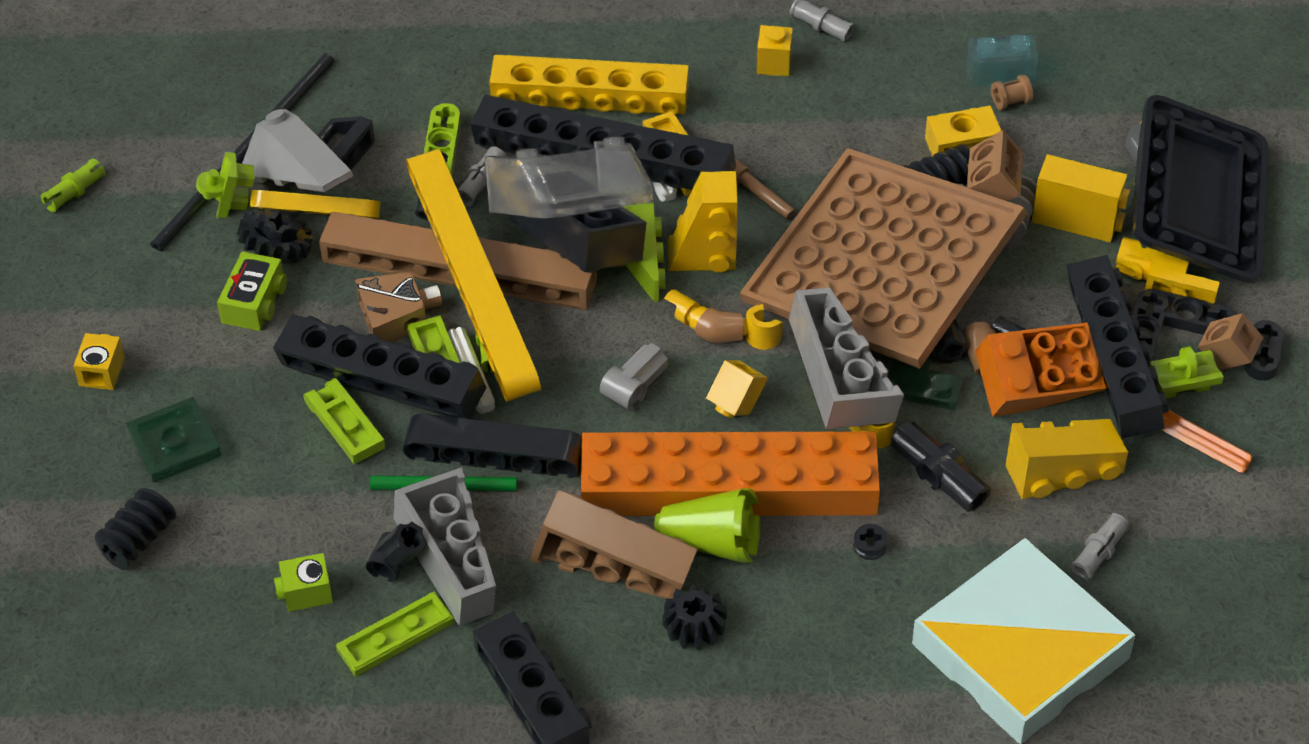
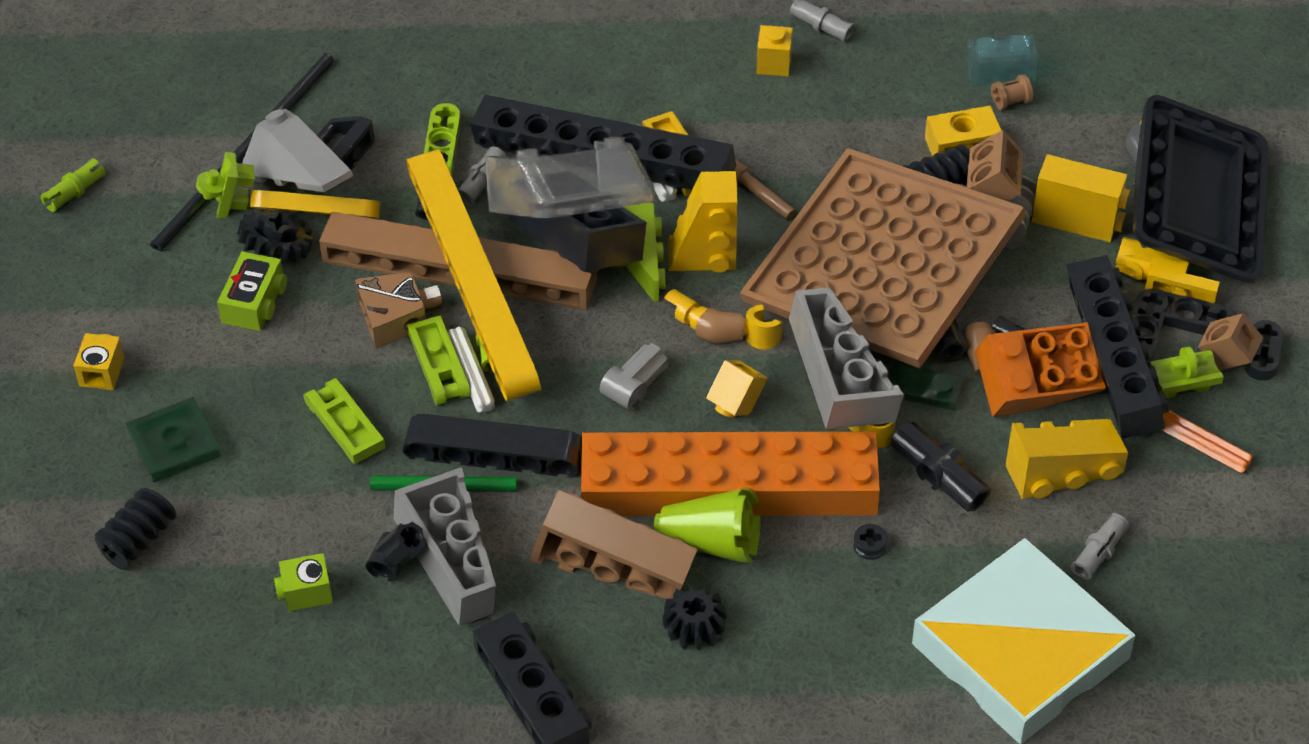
black brick [273,314,487,419] -> none
lime tile [336,591,454,677] -> none
yellow brick [489,55,689,115] -> none

